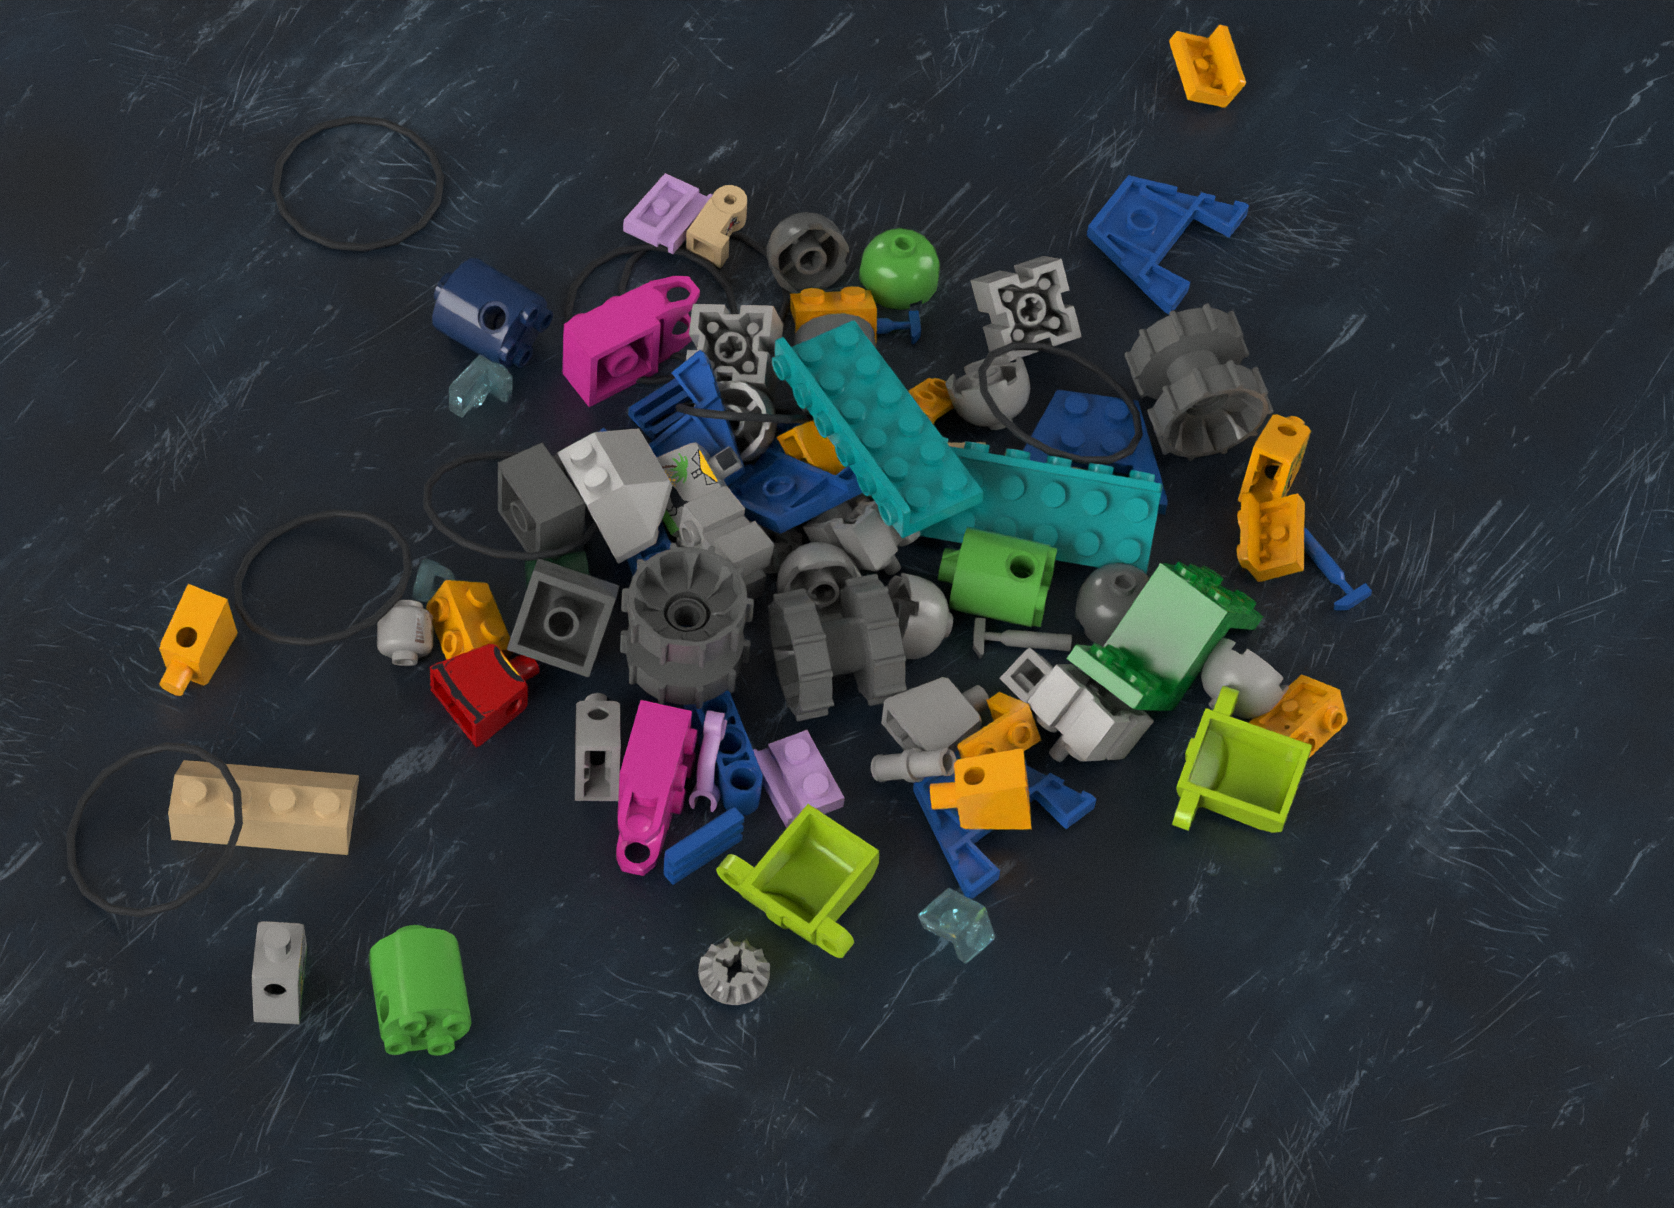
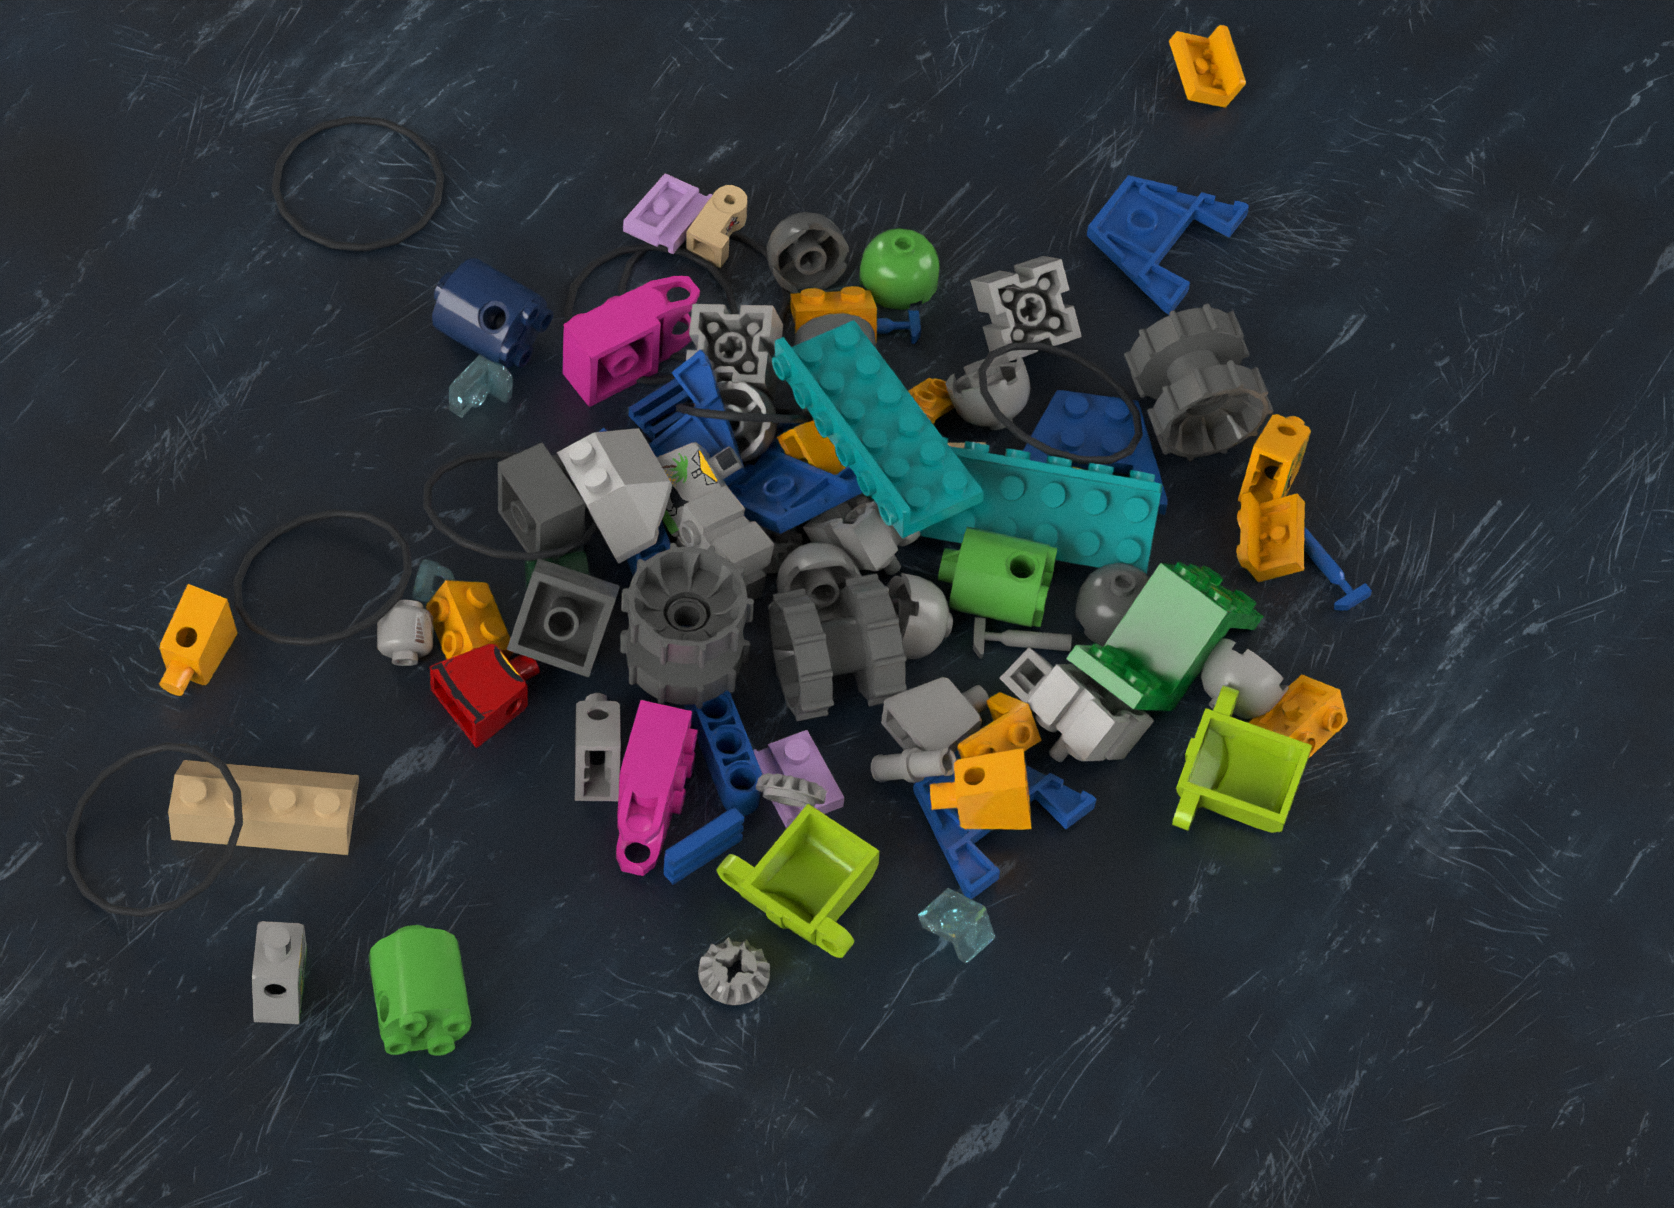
lavender arm [689,711,727,812] -> none
none -> light grey gear [756,773,827,808]

